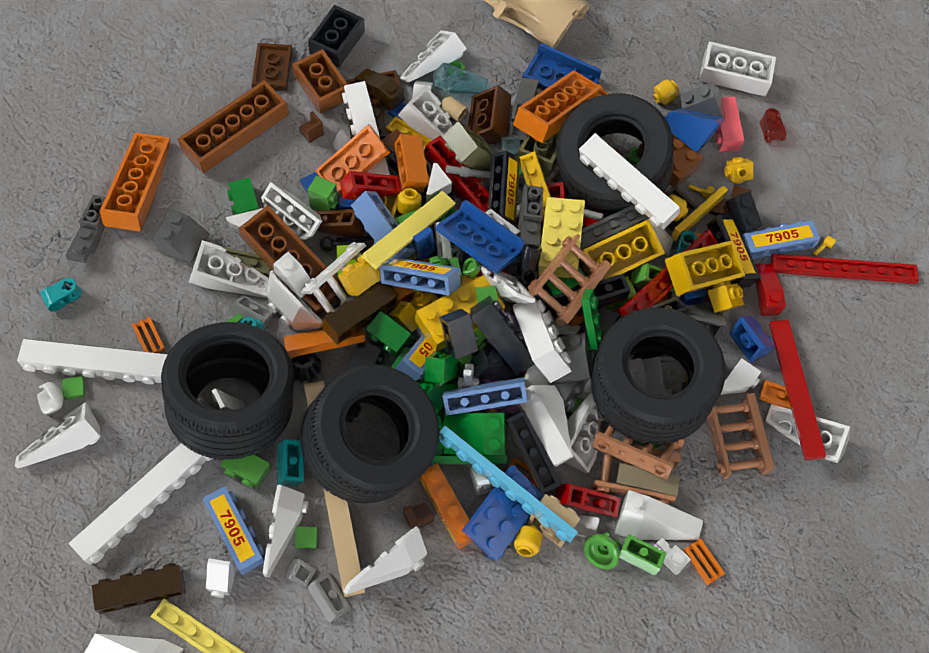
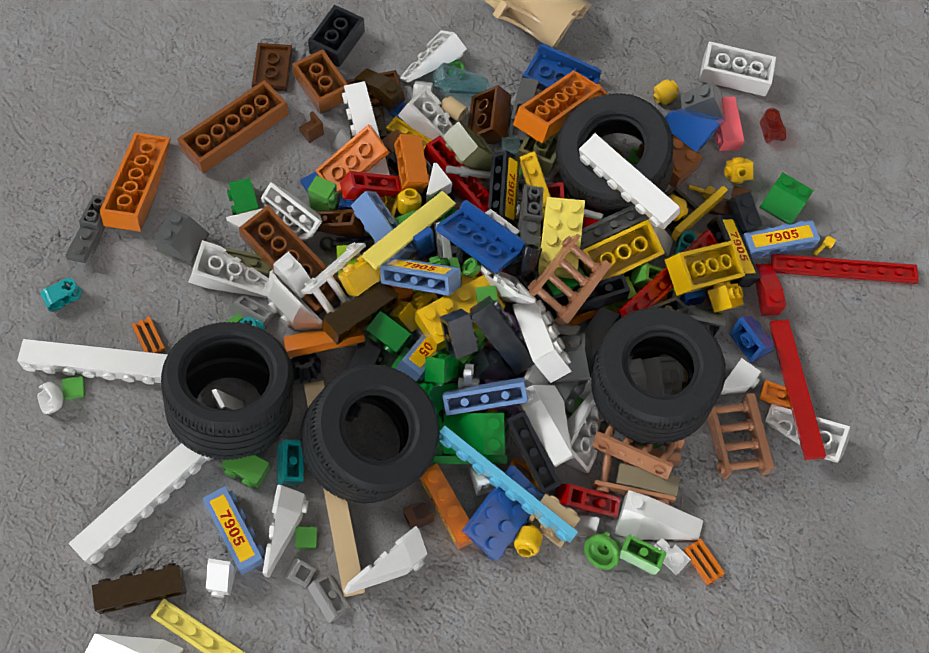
white wedge [15,402,100,469] -> none
green plate [581,289,604,349] -> none
none -> green slope [759,172,814,225]

